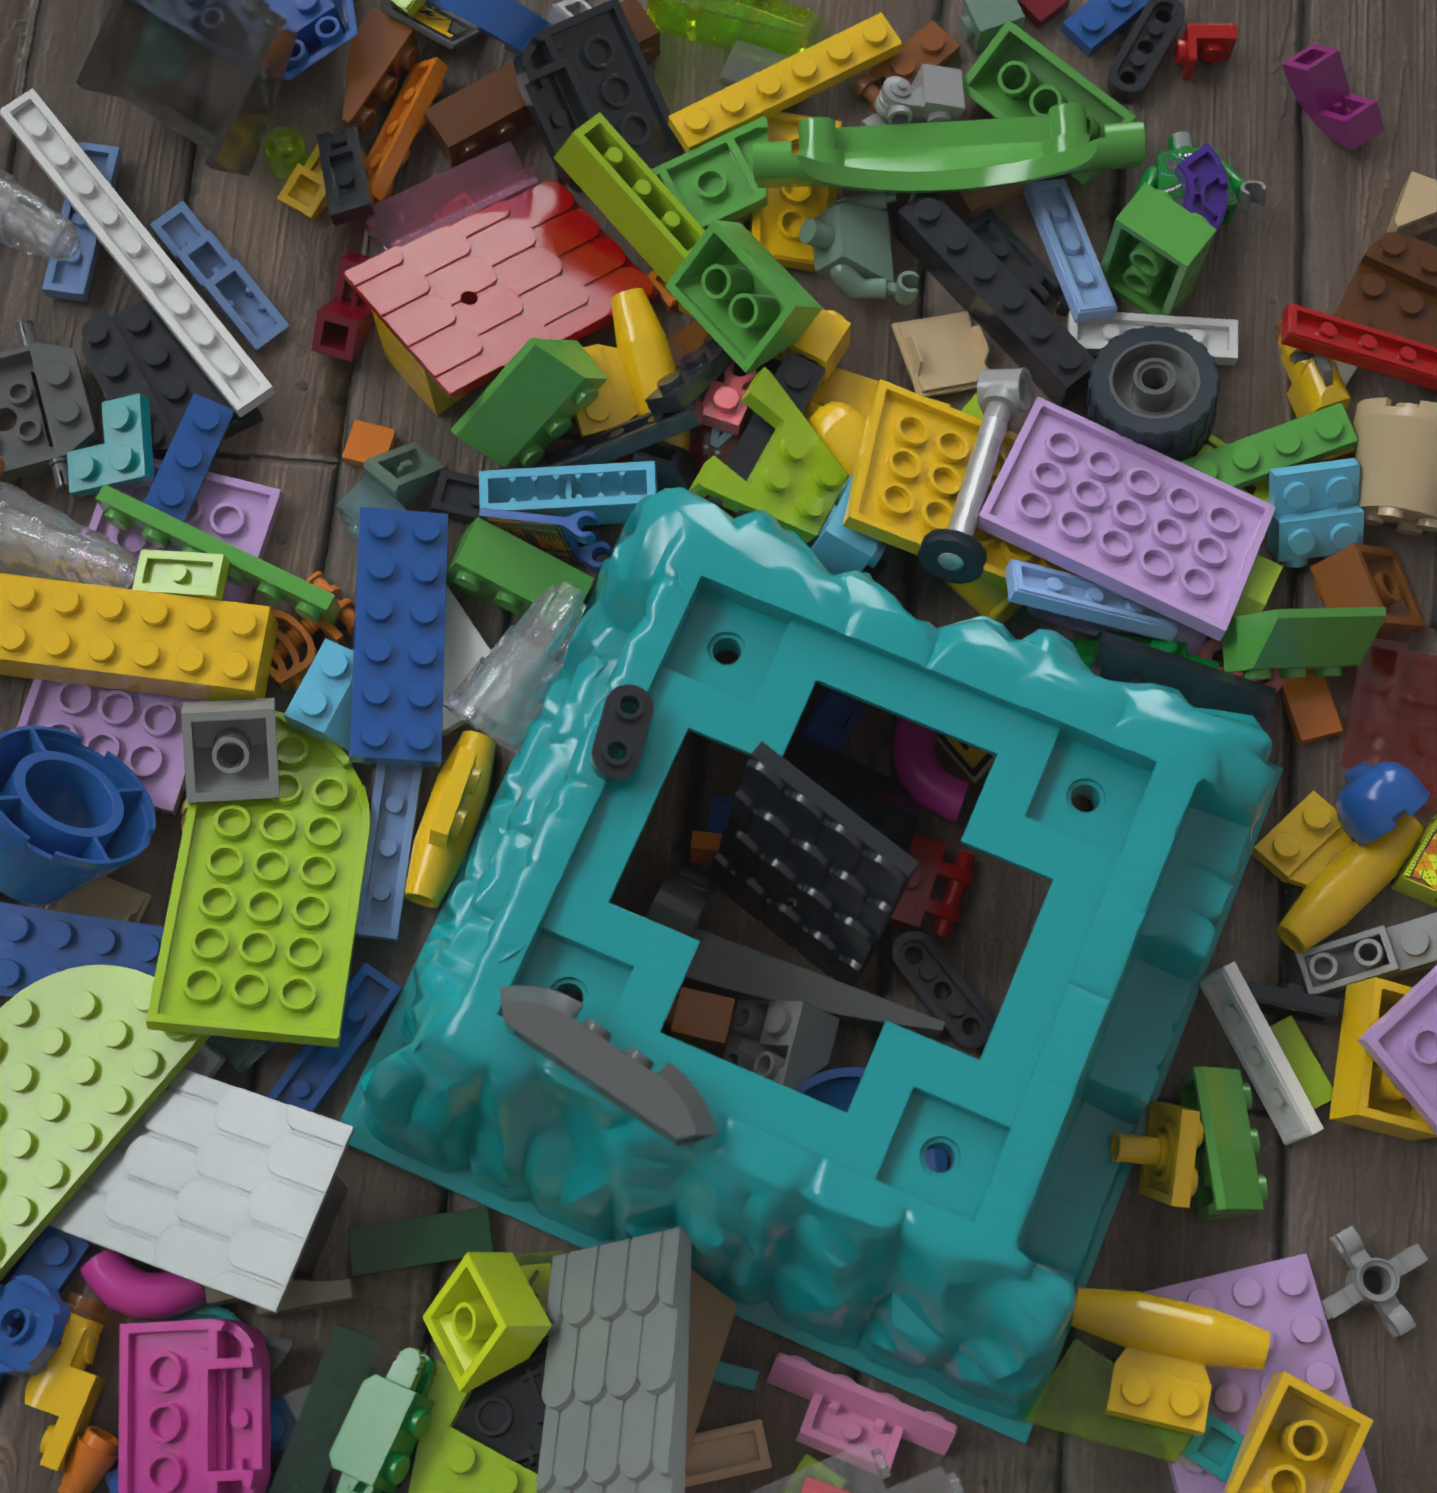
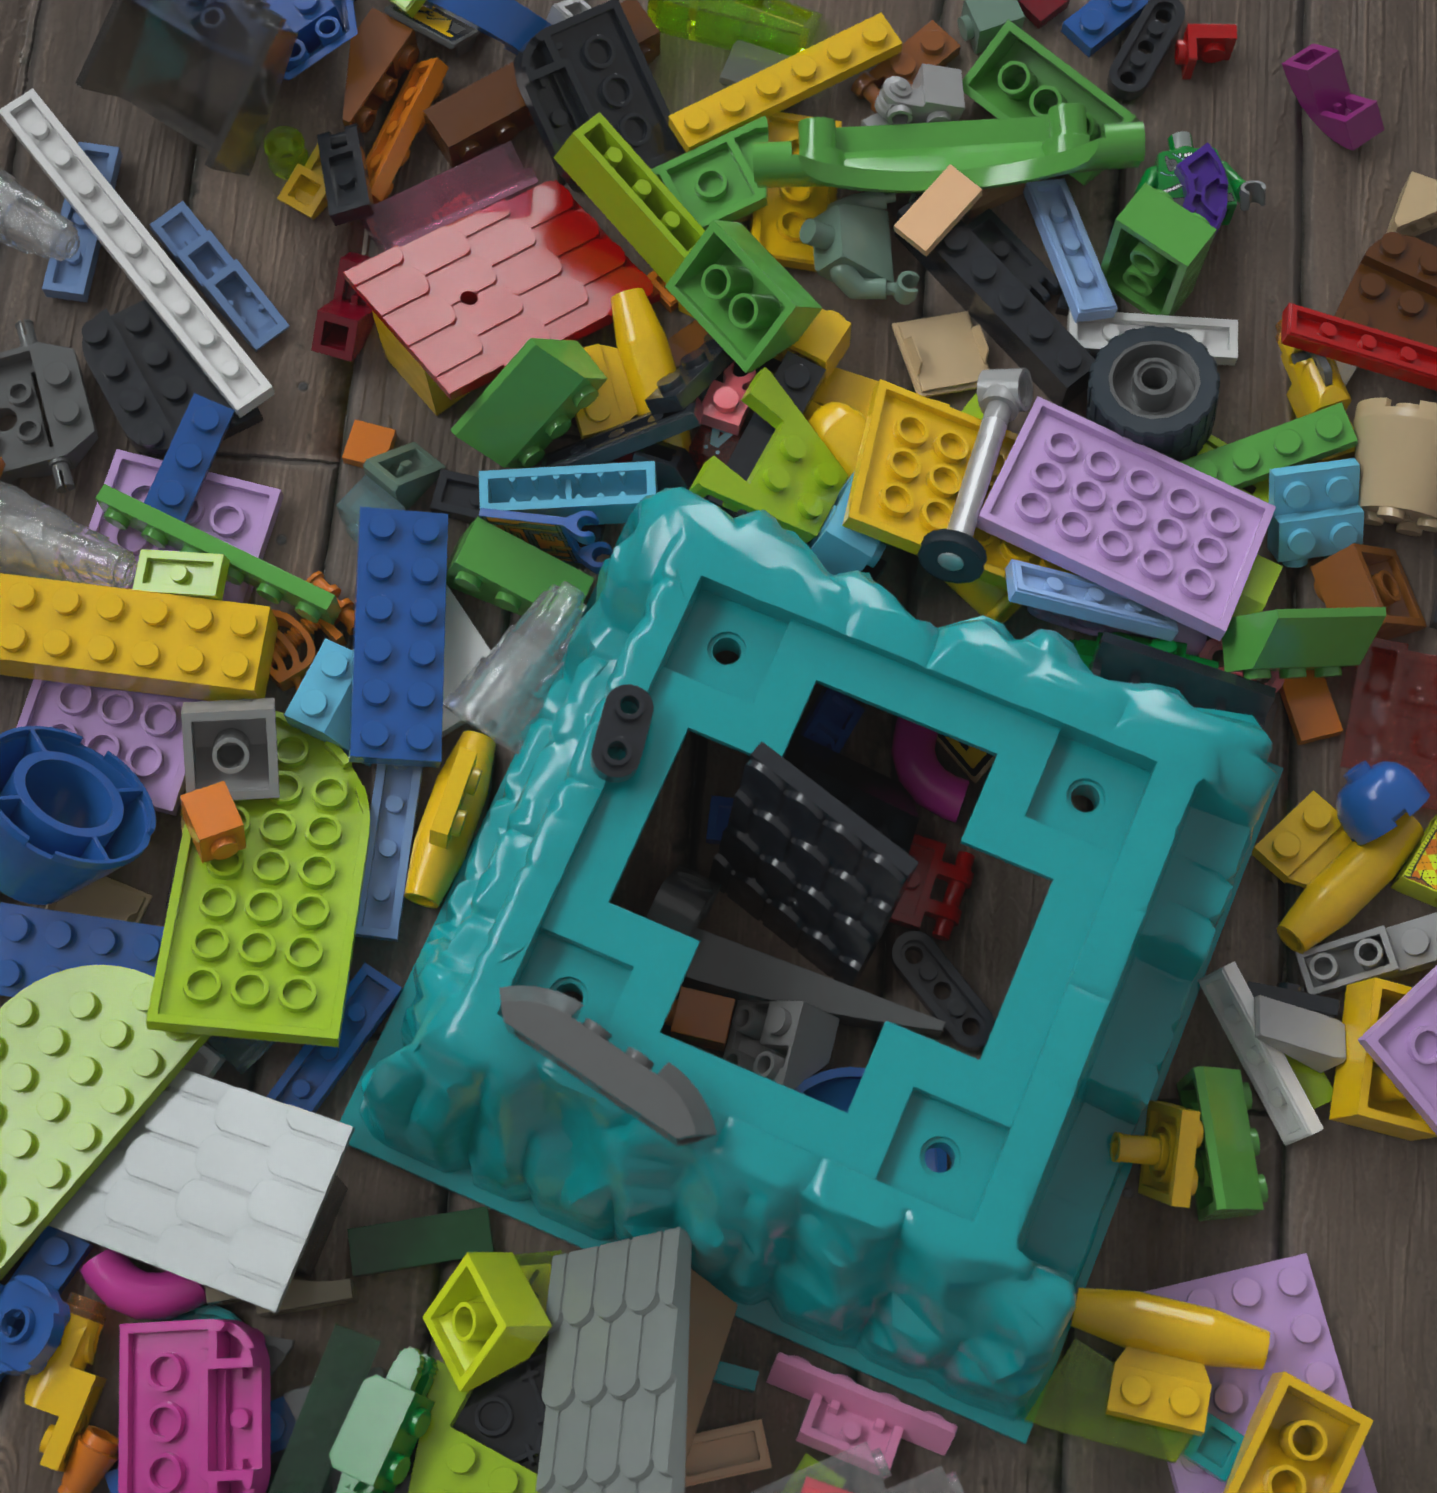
teal plate [67,393,154,498] -> none
orange tile [690,831,722,865] -> none
light grey pin [1321,1226,1428,1338] -> none
none -> orange brick [180,781,246,863]
none -> light nougat tile [894,164,983,257]
none -> light grey slope [1254,995,1346,1073]

